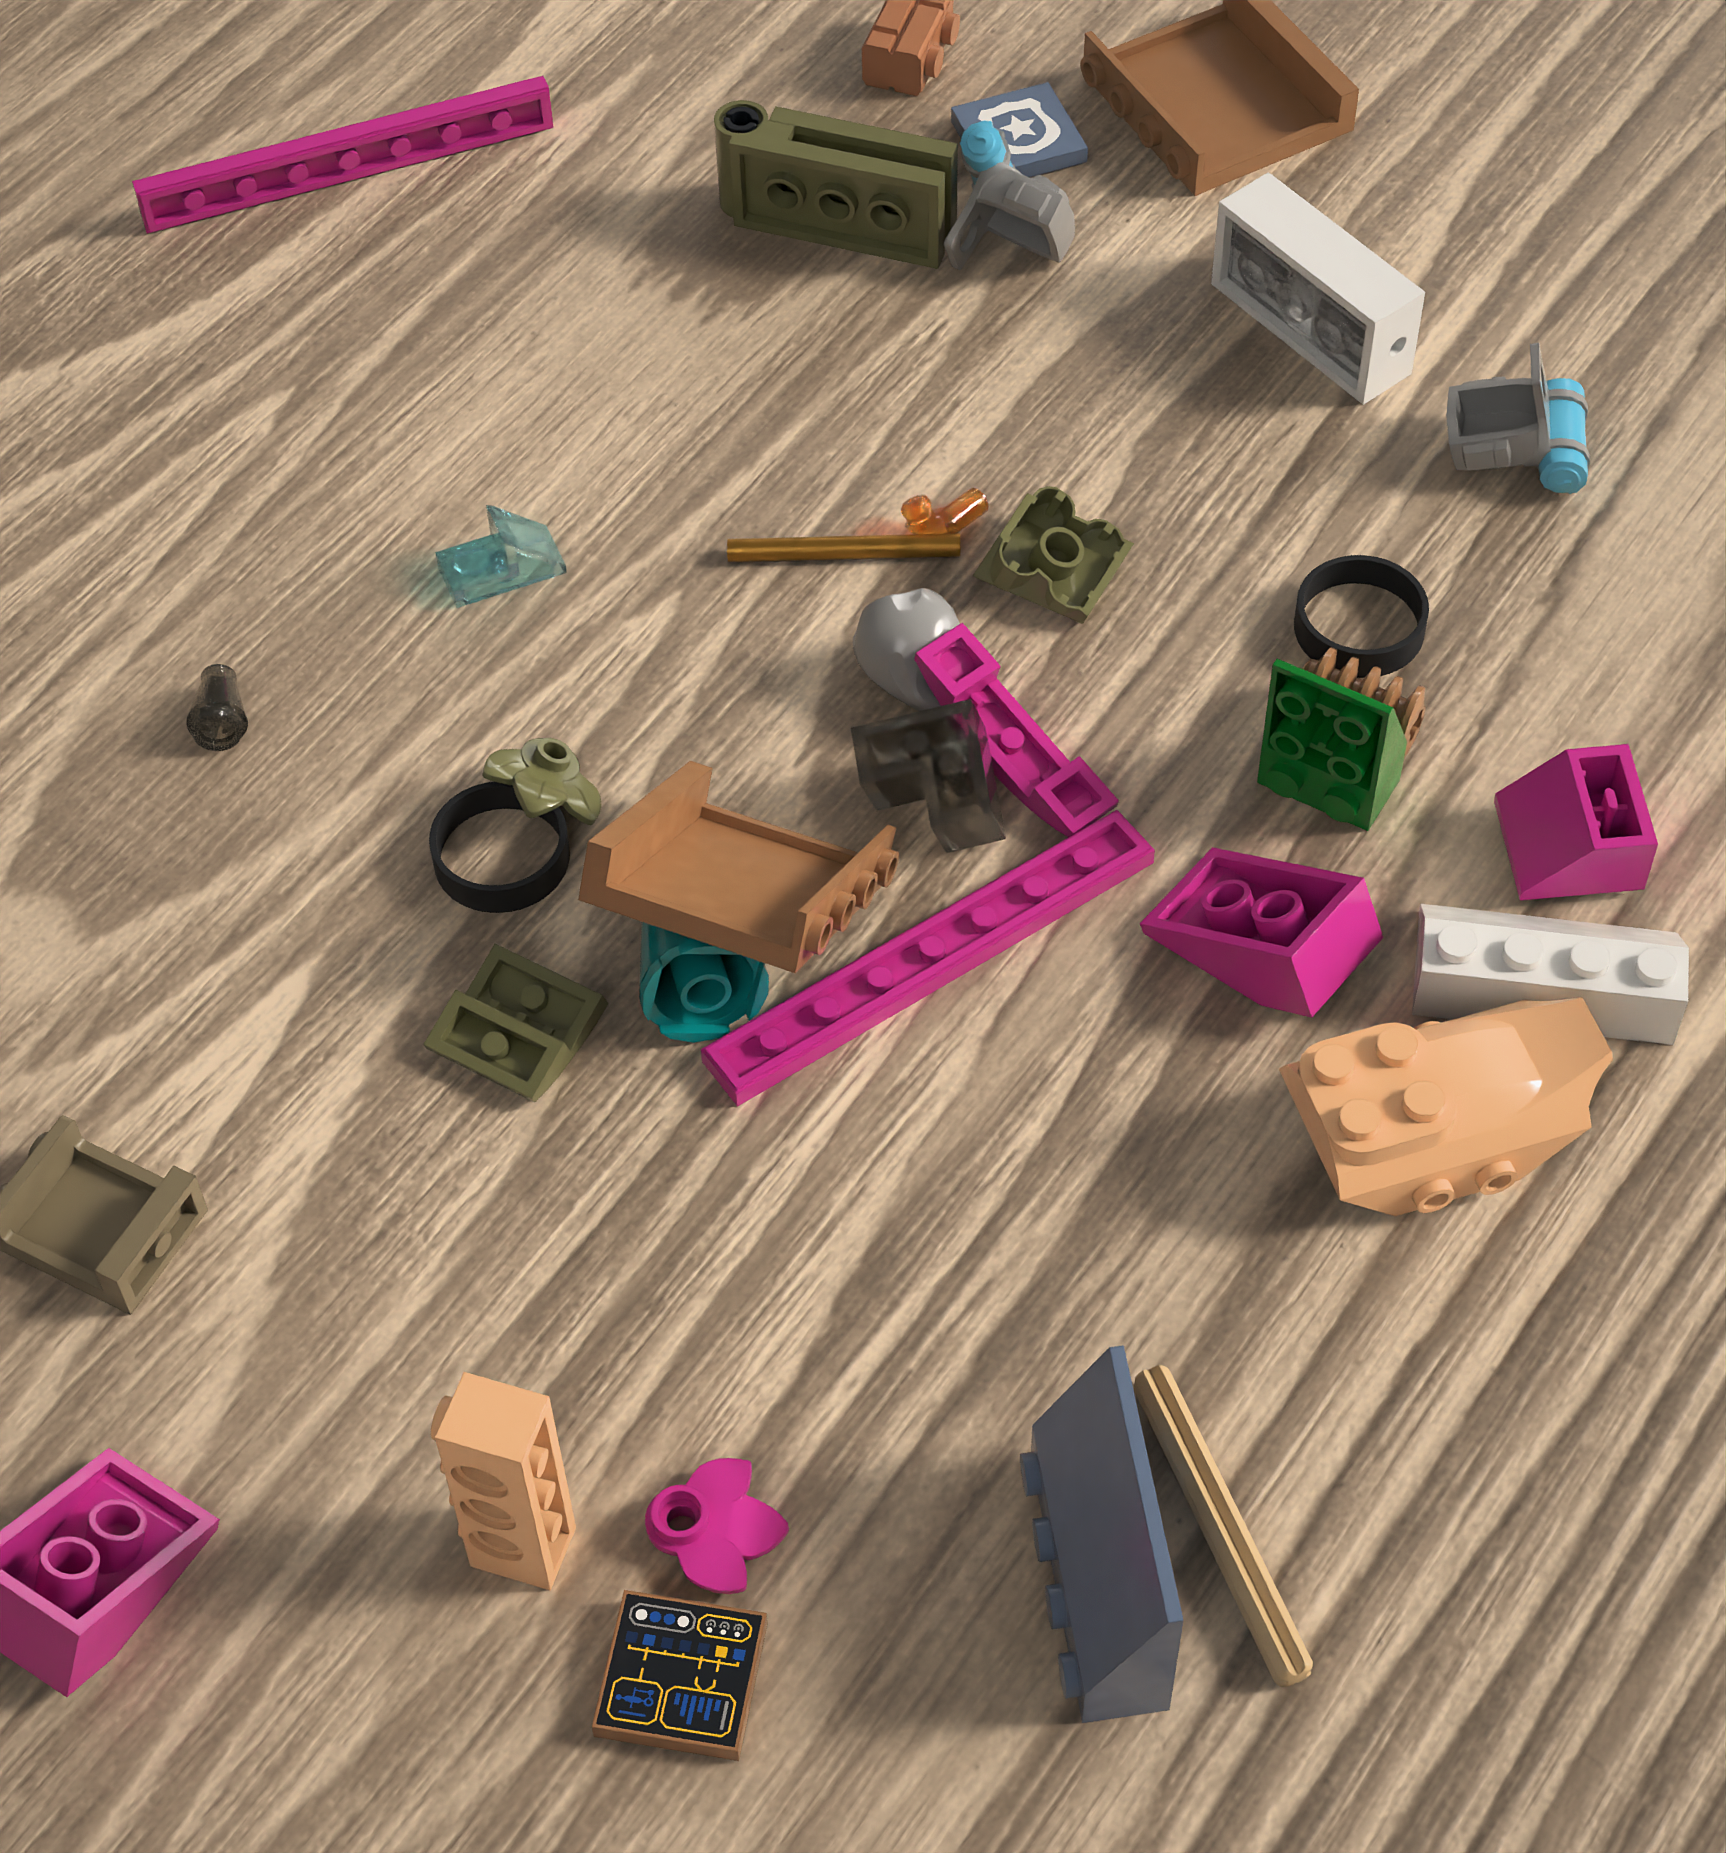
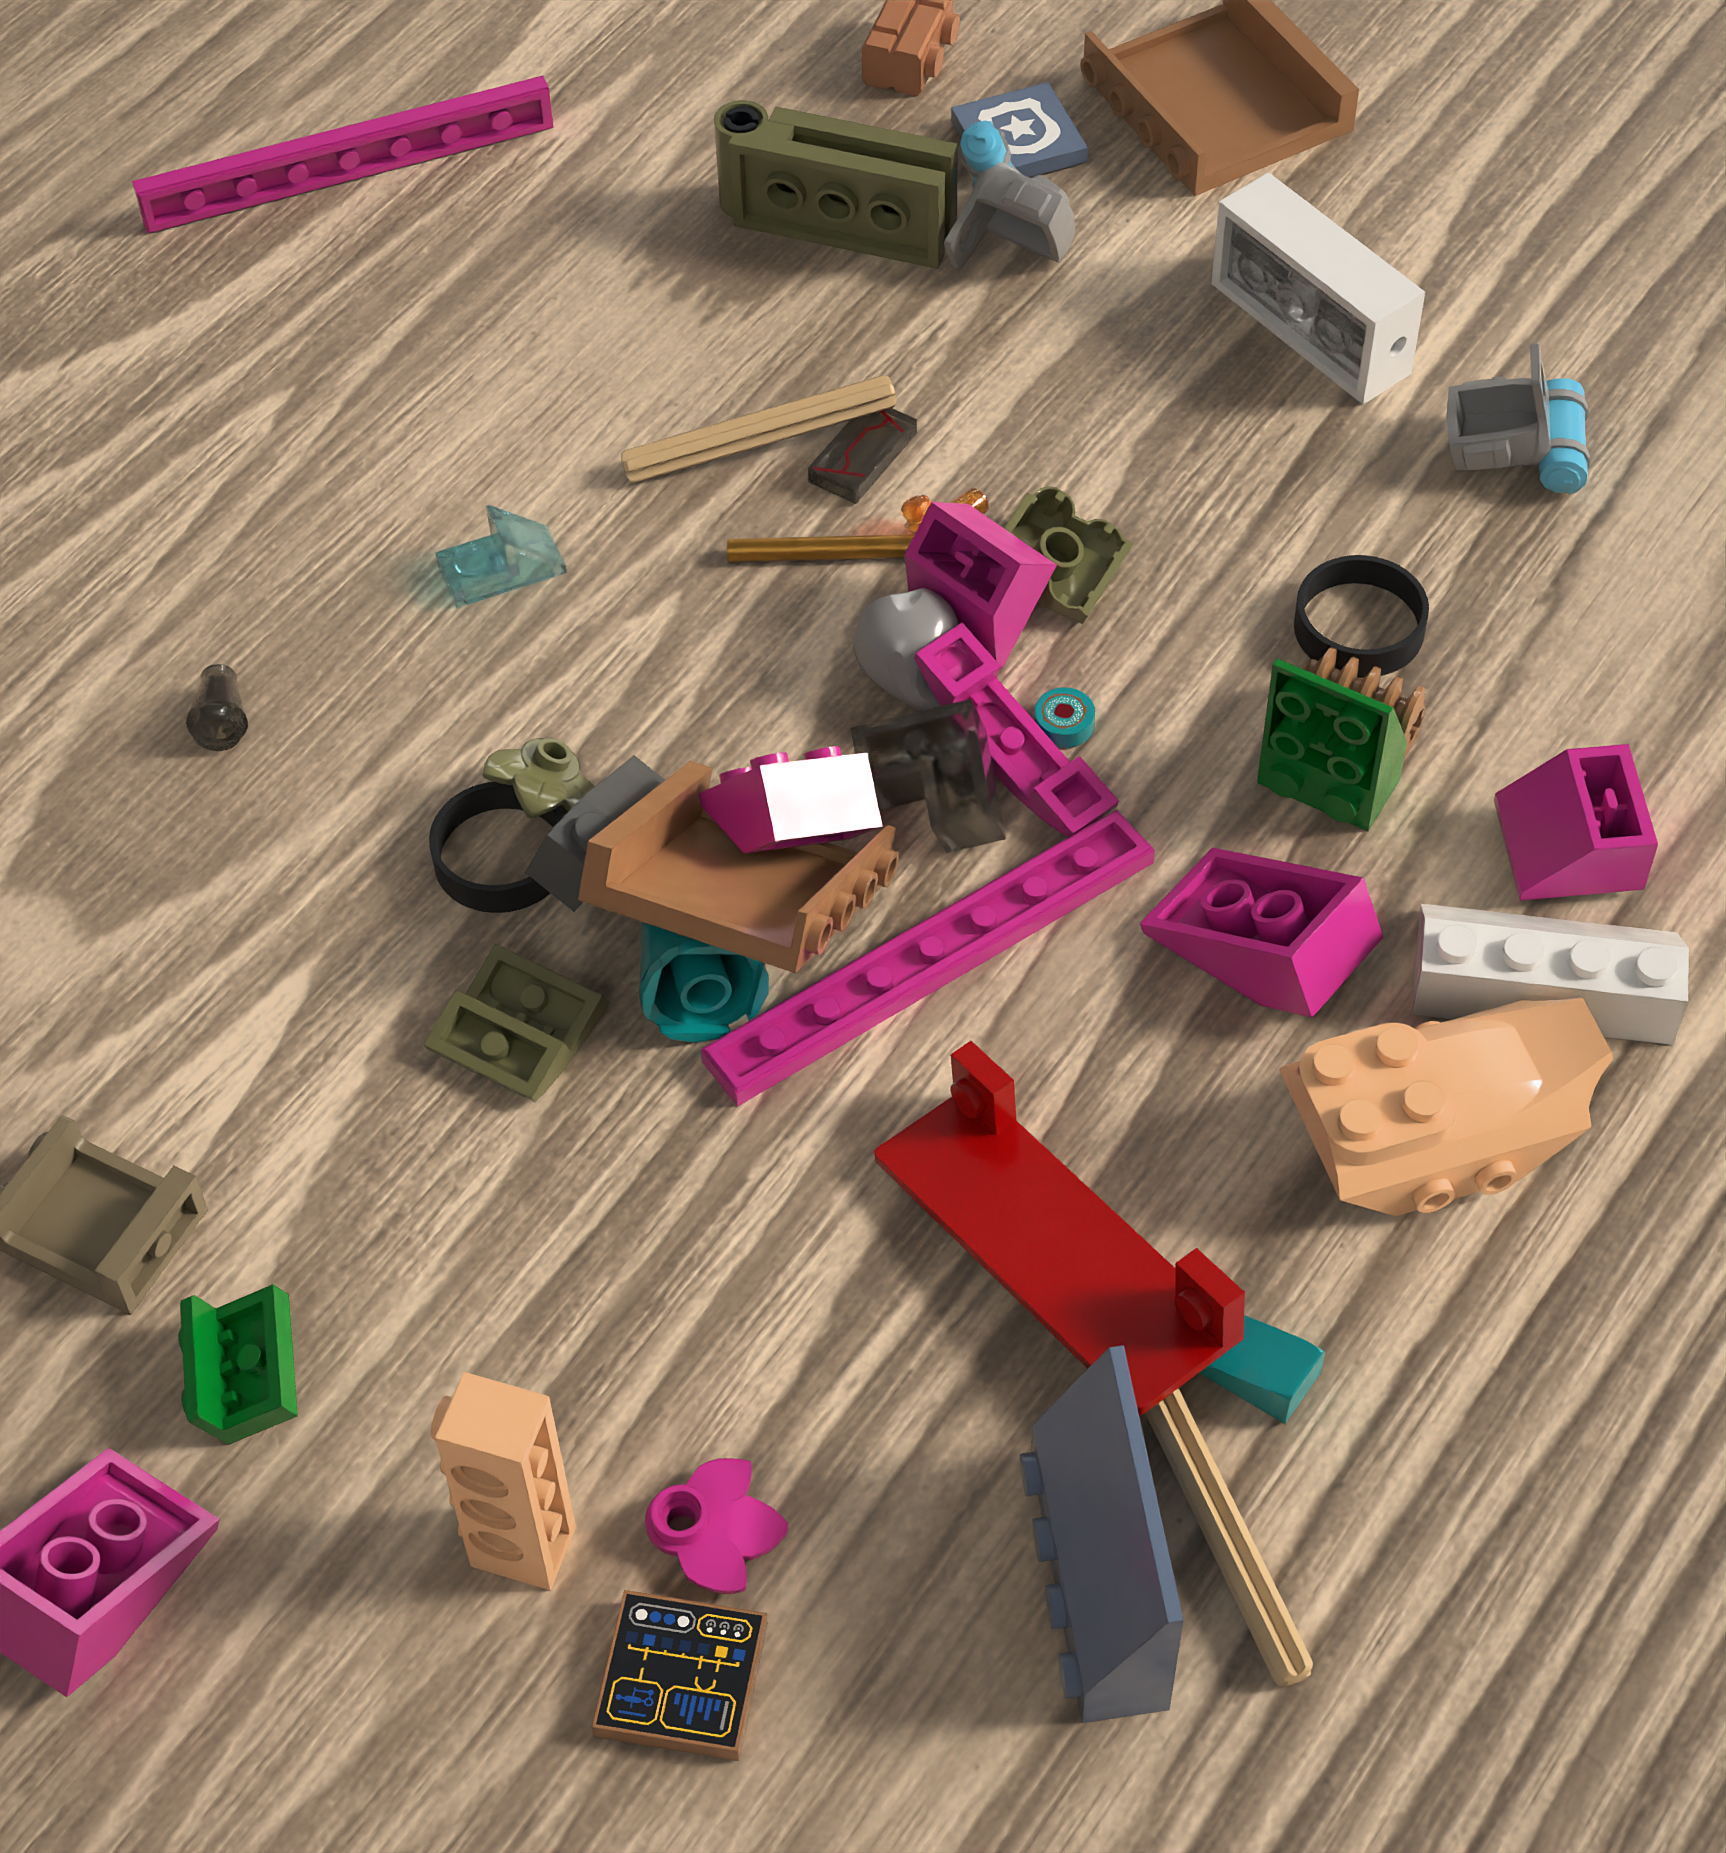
none -> green bracket [178,1284,298,1445]
none -> dark grey slope [525,755,665,912]
none -> tan axle [621,375,896,483]
none -> slope [698,746,882,854]
none -> clear smoke tile [808,408,917,504]
none -> red bracket [874,1041,1245,1416]
none -> dark pink slope [905,502,1057,668]
none -> teal tile [1034,687,1095,748]
none -> teal slope [1199,1315,1325,1424]

